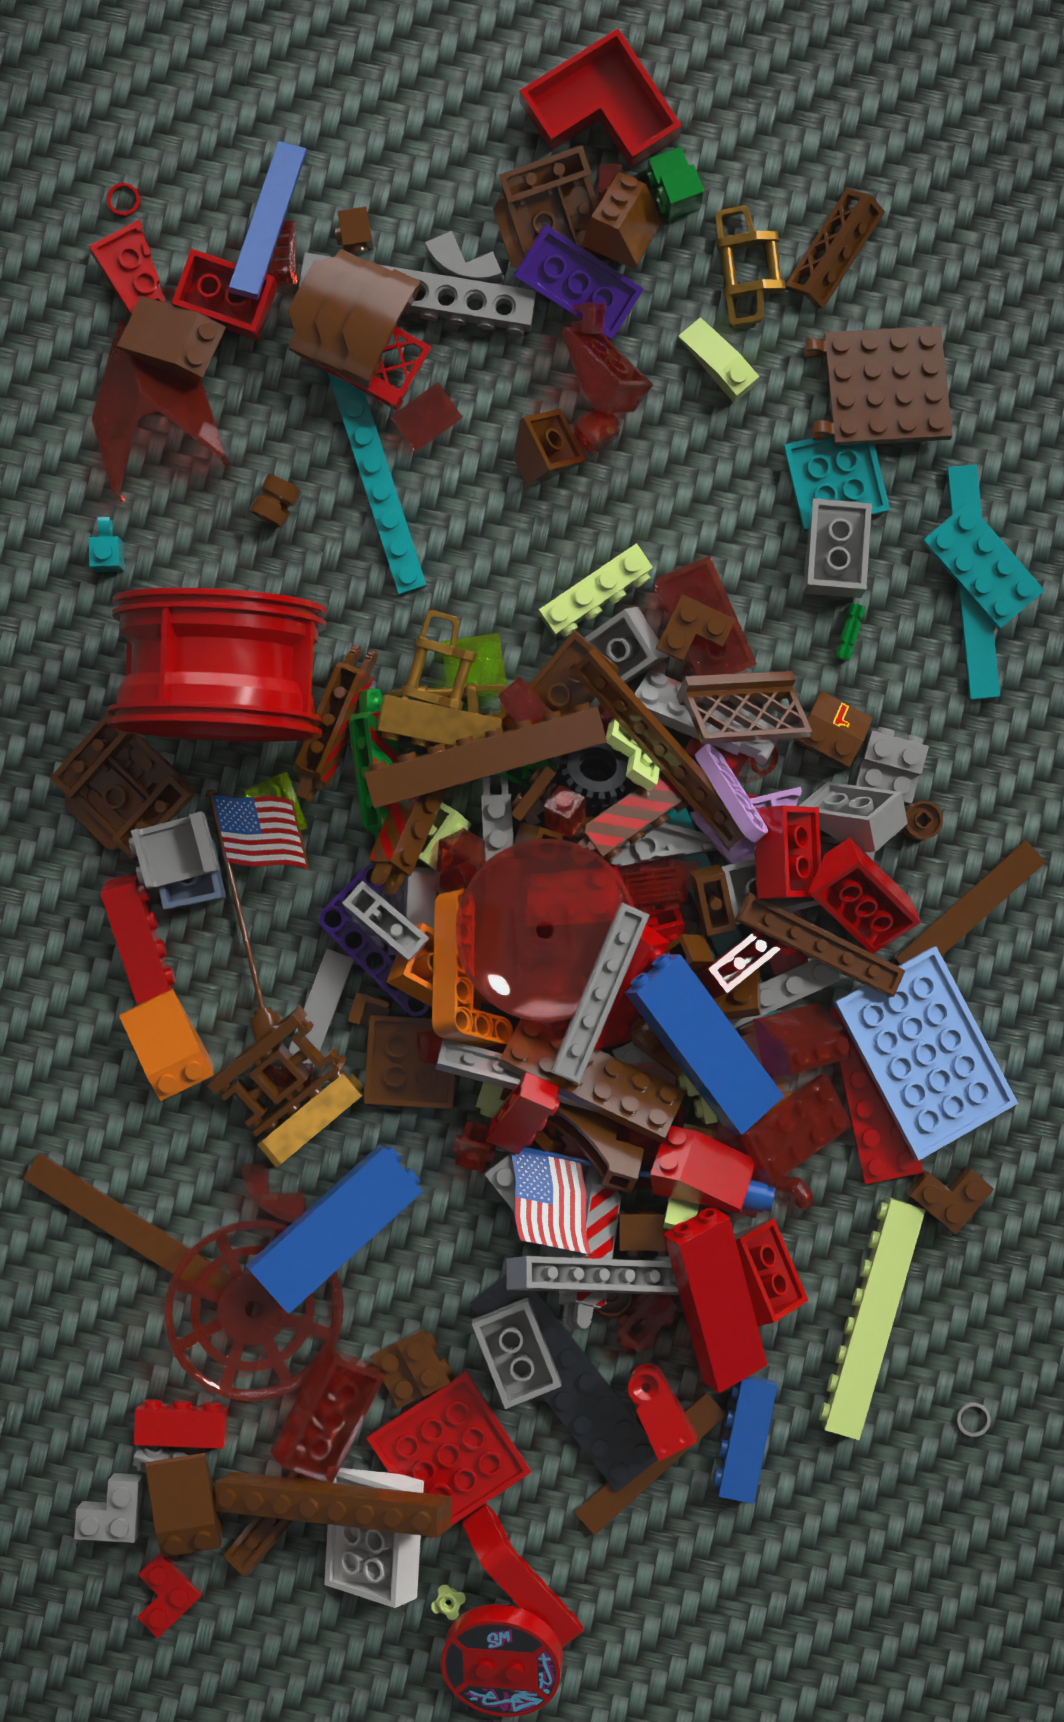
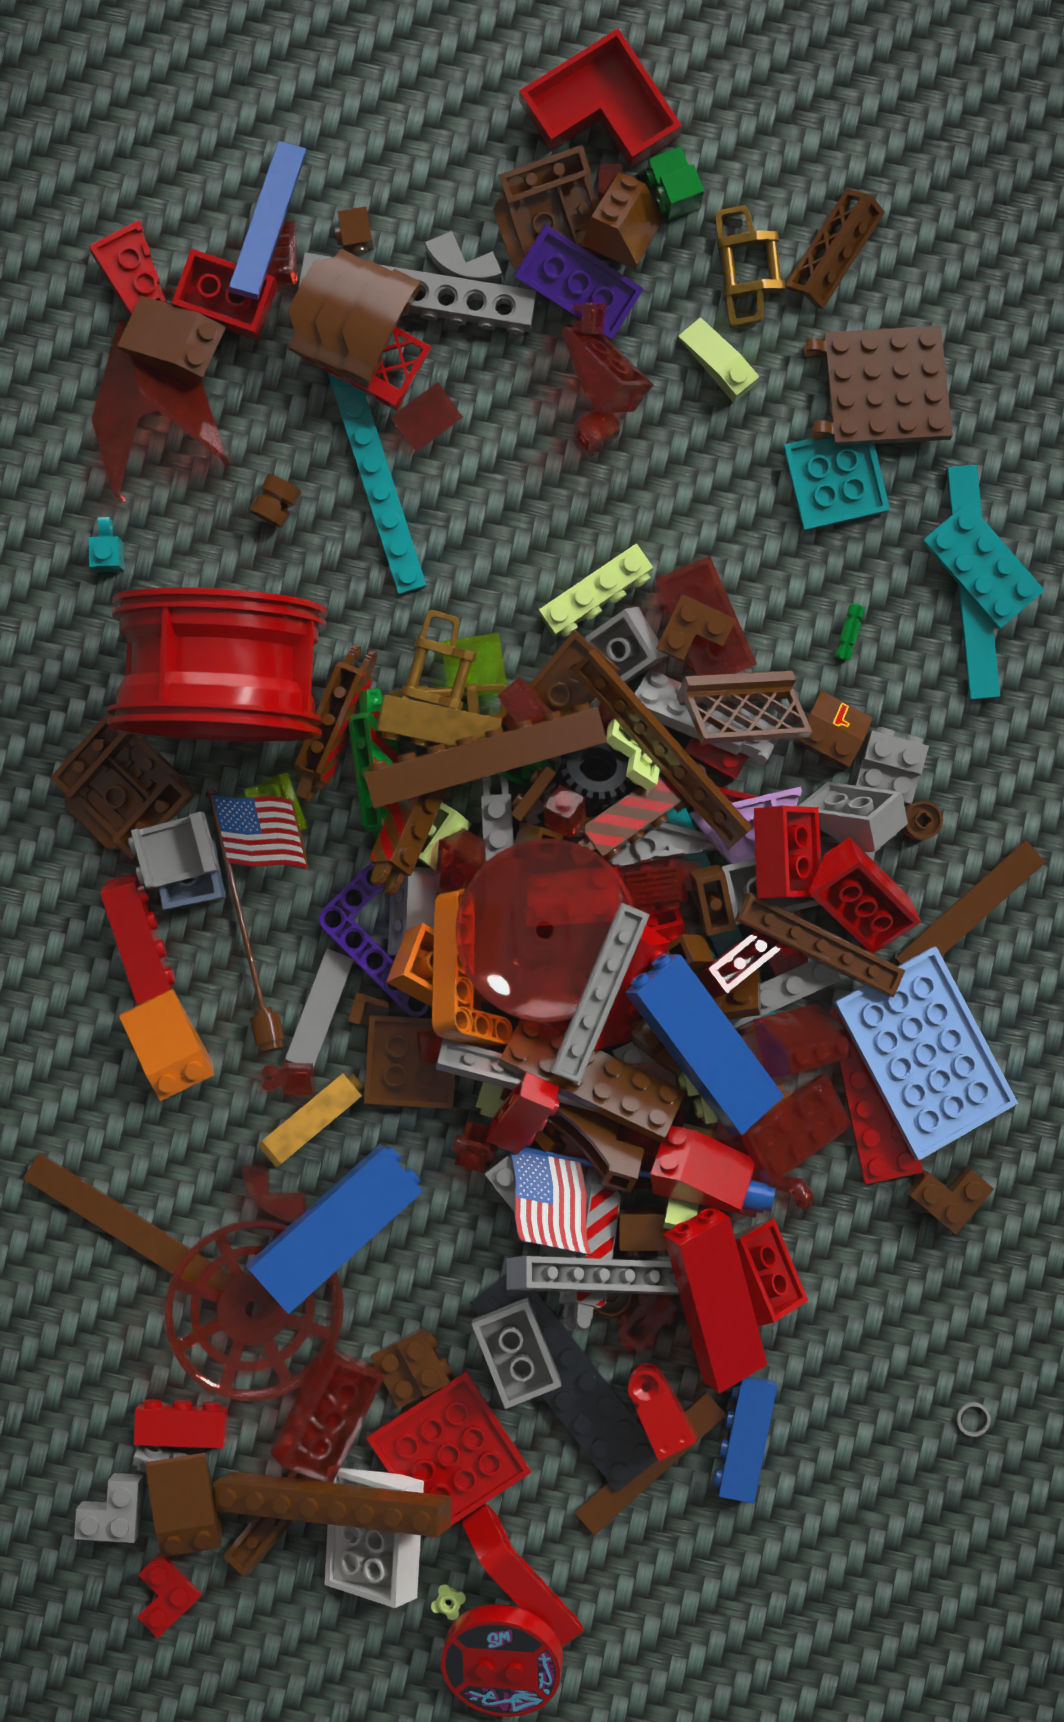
red piece [107,183,140,217] -> none
reddish brown fence [207,1005,346,1137] -> none
light grey slope [342,881,429,962] -> none
reddish brown slope [514,408,586,486] -> none
lavender beam [695,744,768,842] -> none
clear red piece [749,746,778,775] -> none
light grey slope [803,499,872,598] -> none
yellowish green brick [819,1197,926,1440] -> none

